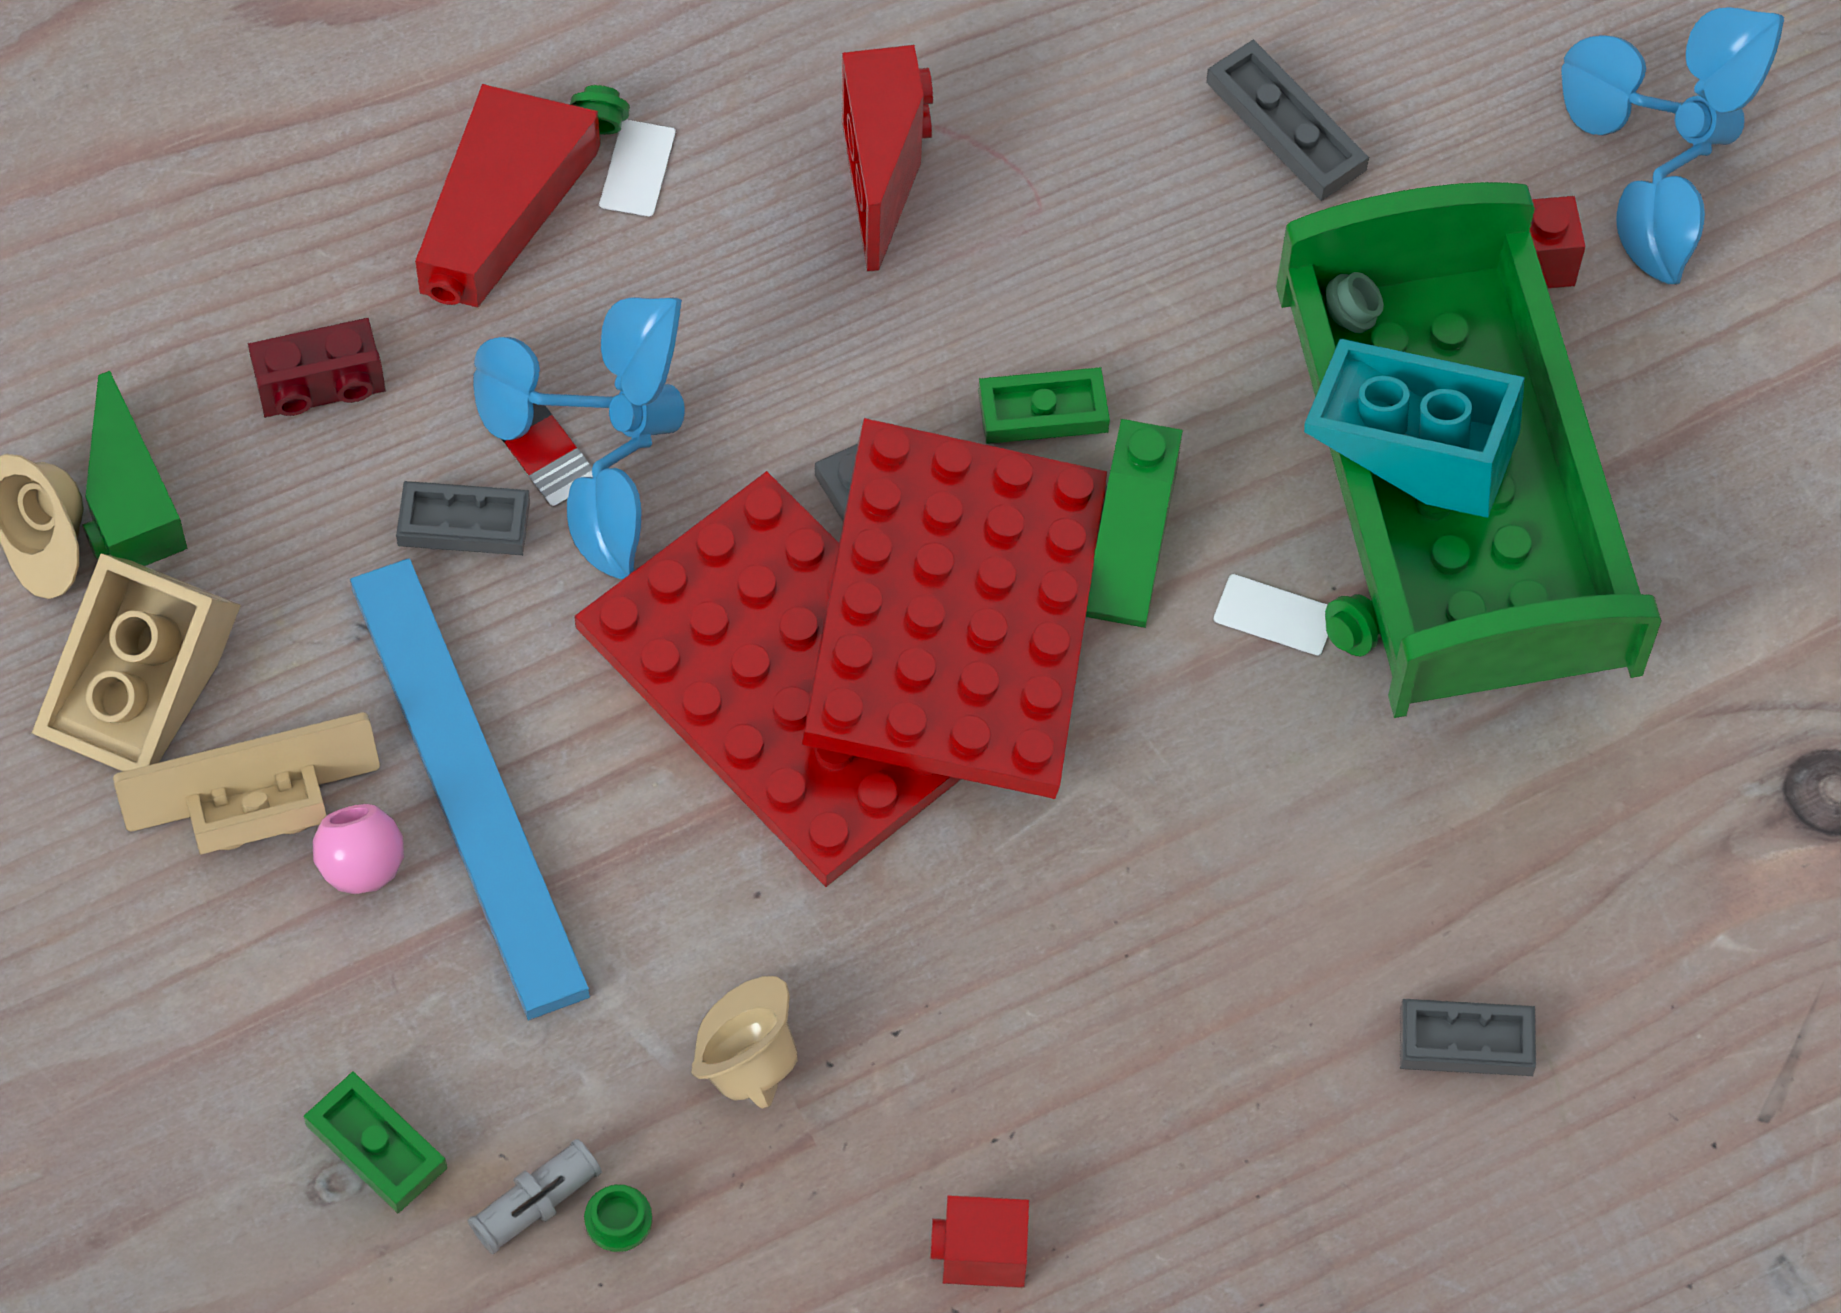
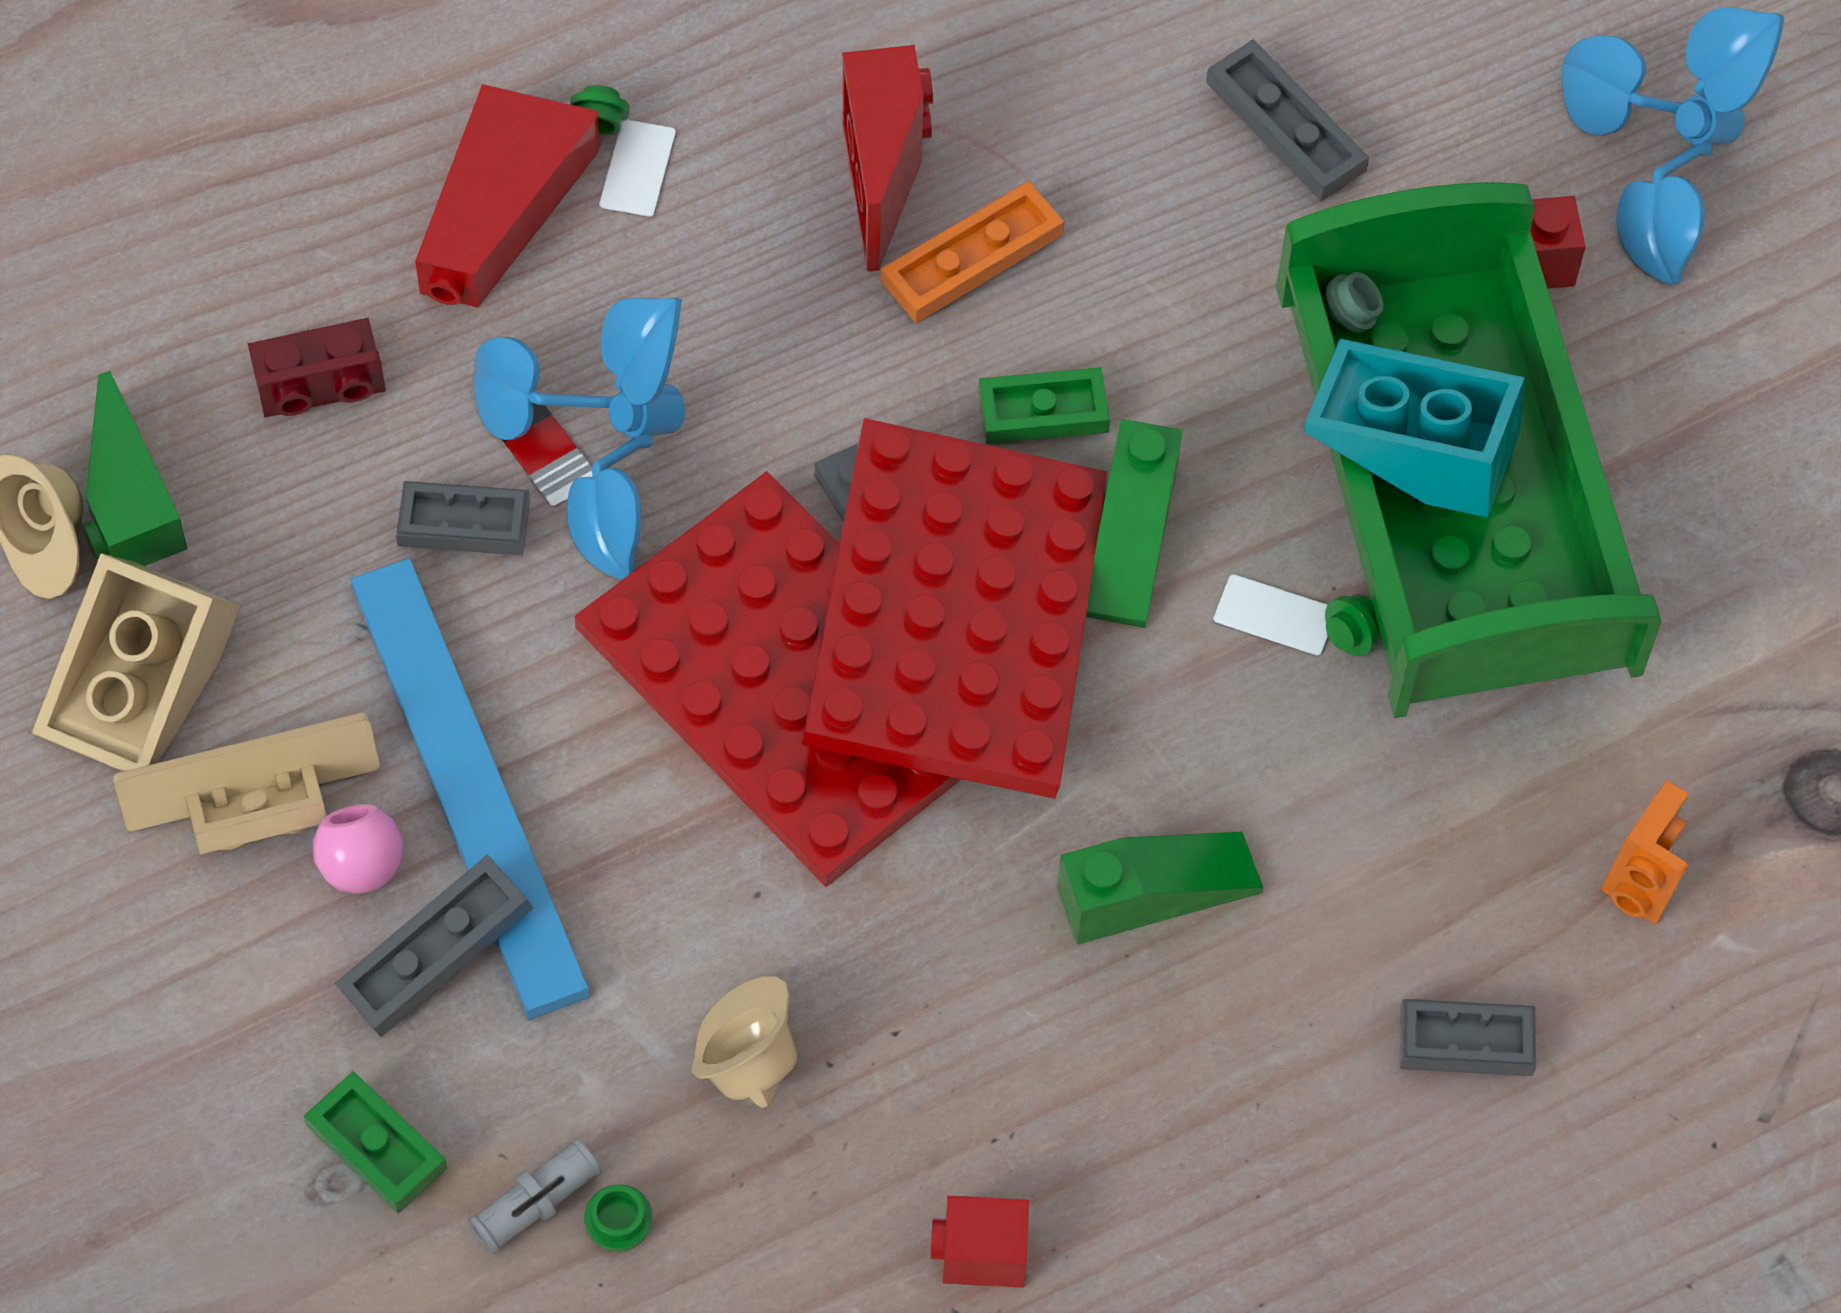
none -> dark grey plate [335,854,533,1037]
none -> orange plate [881,180,1064,324]
none -> green slope [1057,831,1264,945]
none -> orange bracket [1601,780,1689,924]

